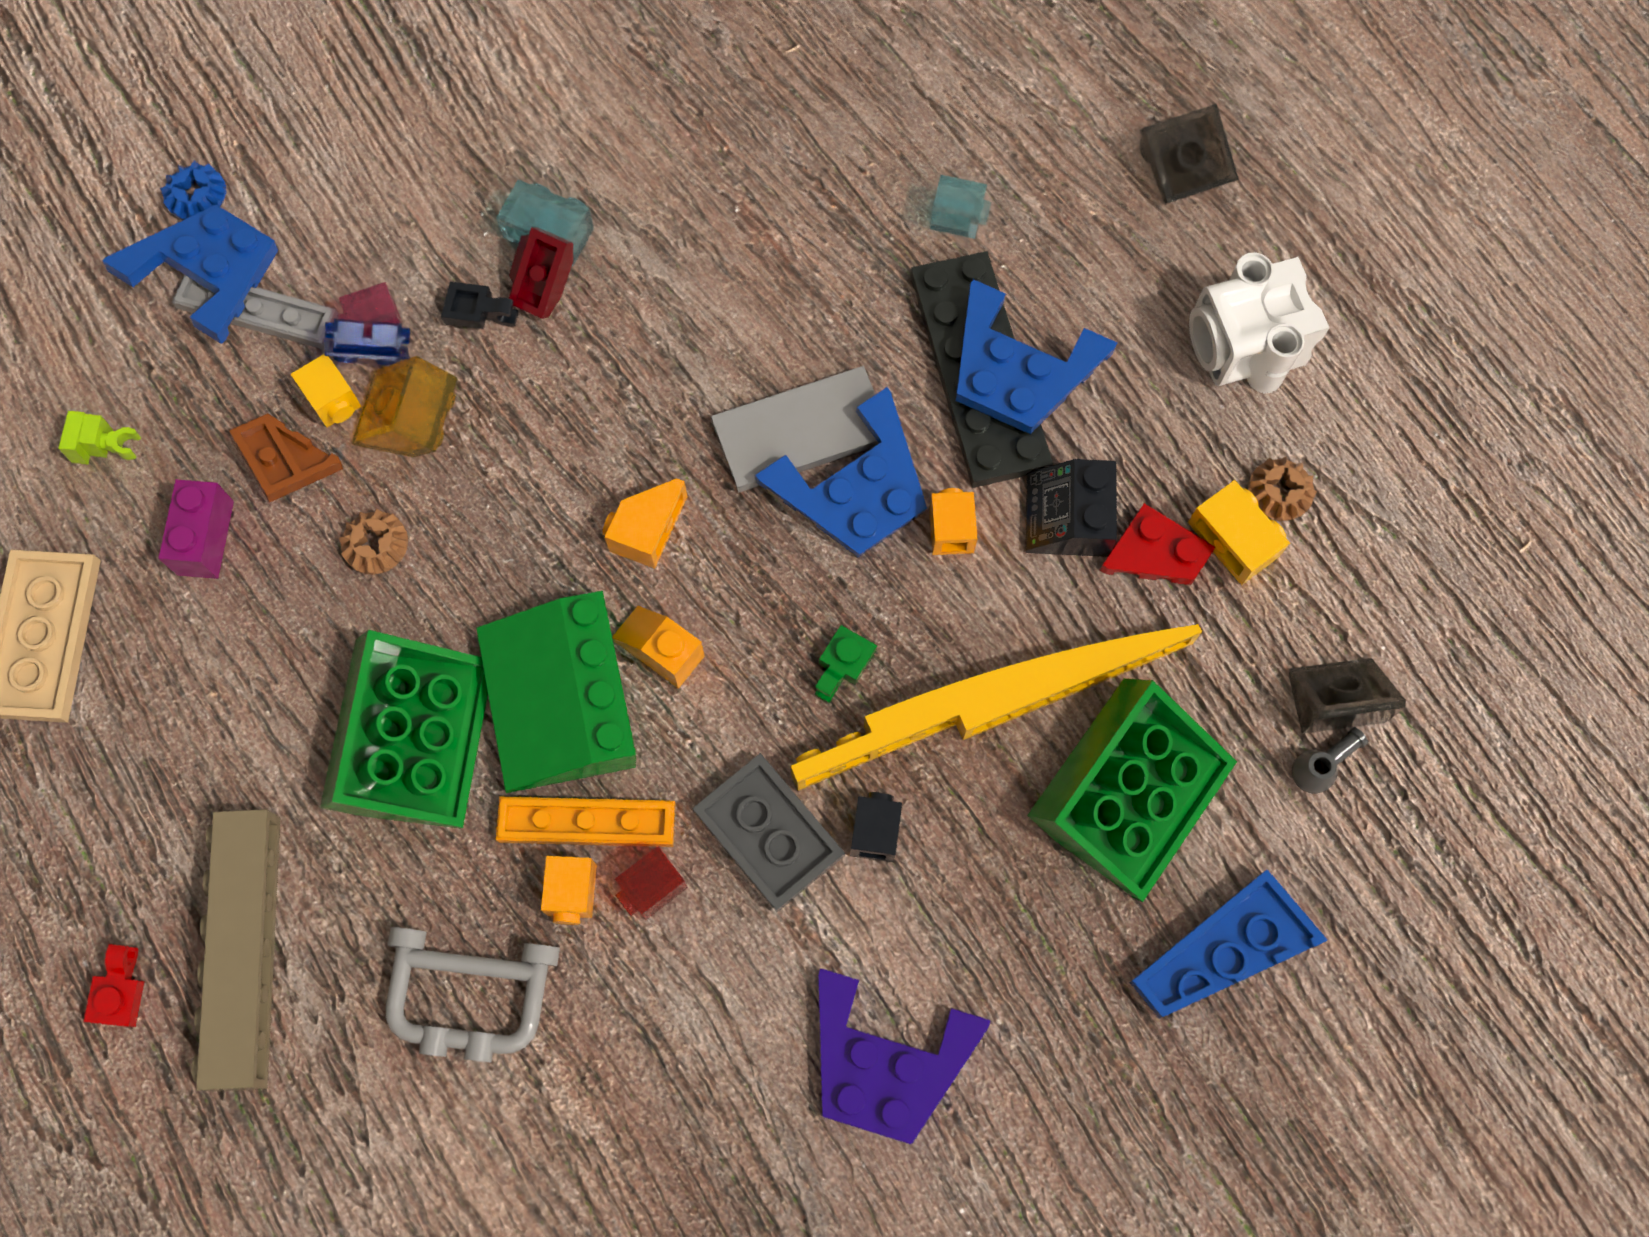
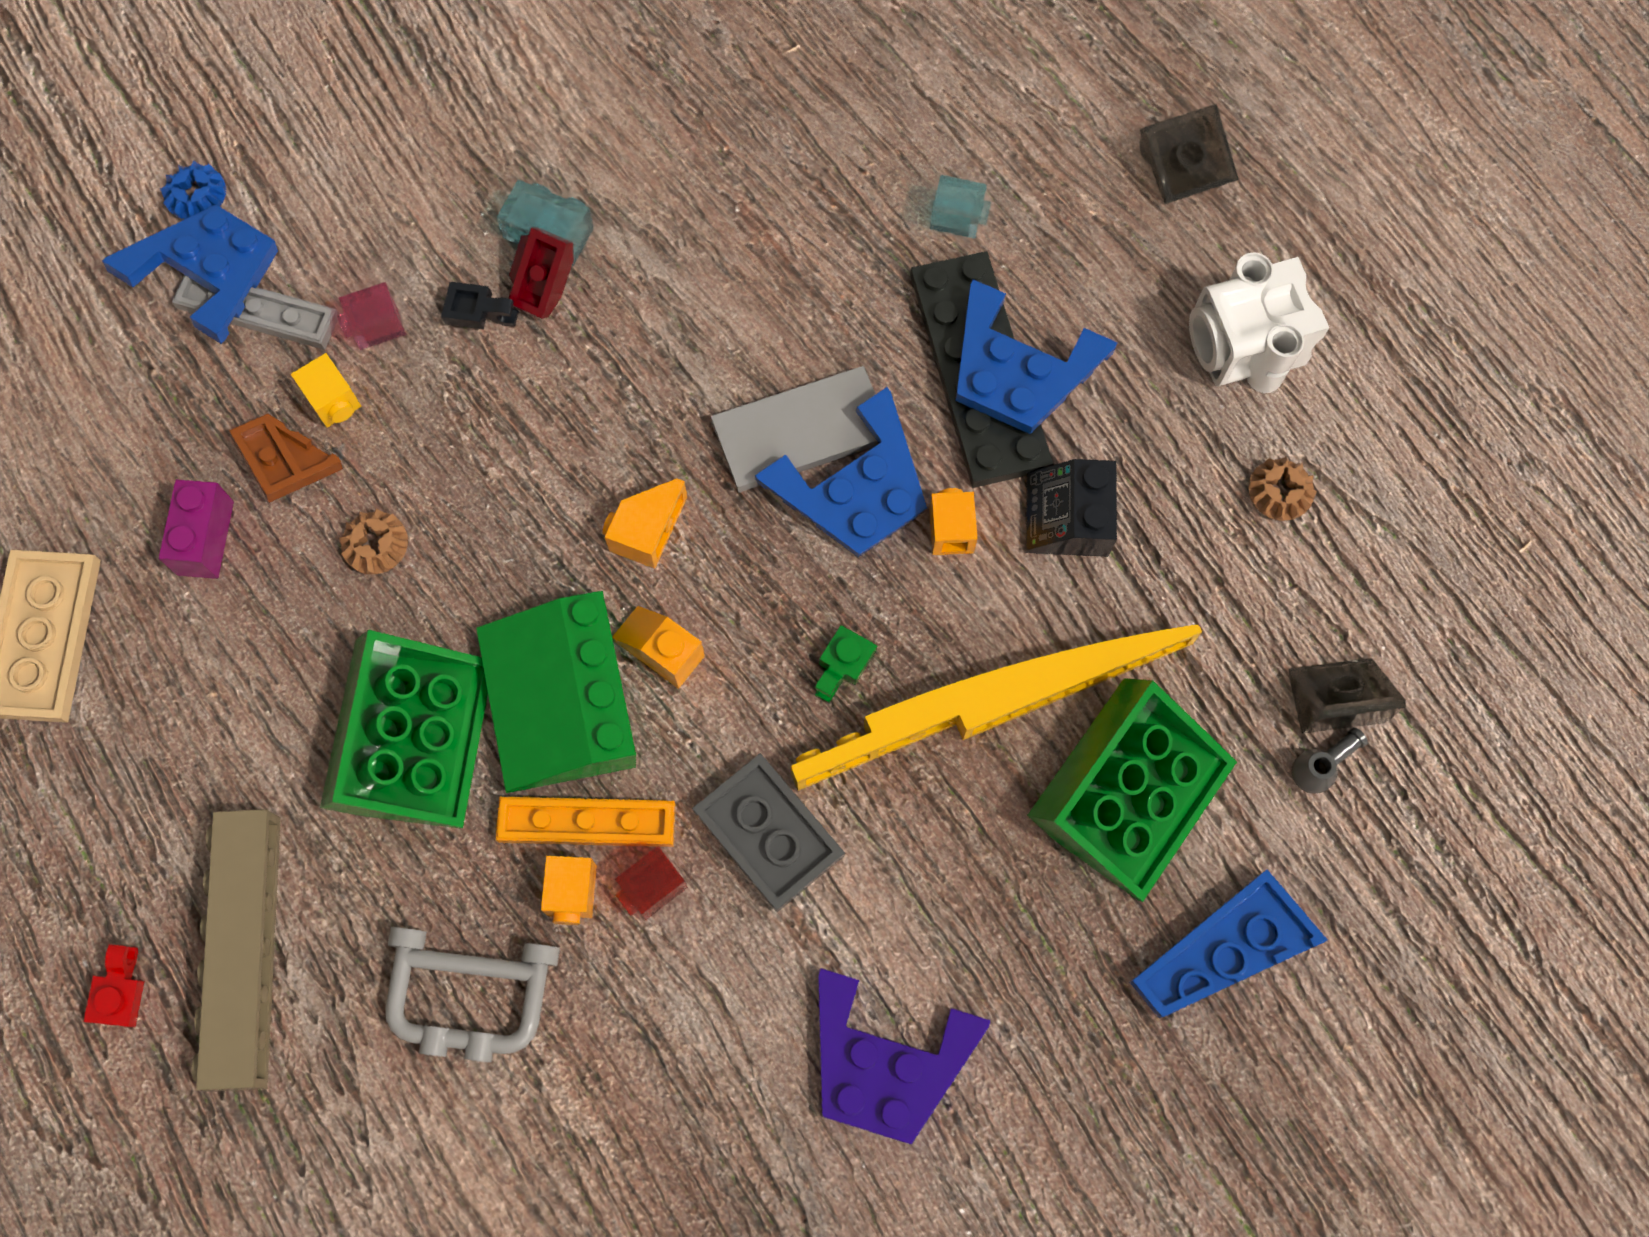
lime piece [58,410,141,465] -> none
clear blue hinge [324,318,410,366] -> none
clear yellow slope [352,356,458,458] -> none
black brick [850,792,902,863] -> none
red wing [1100,503,1216,585] -> none
yellow brick [1188,480,1290,585] -> none

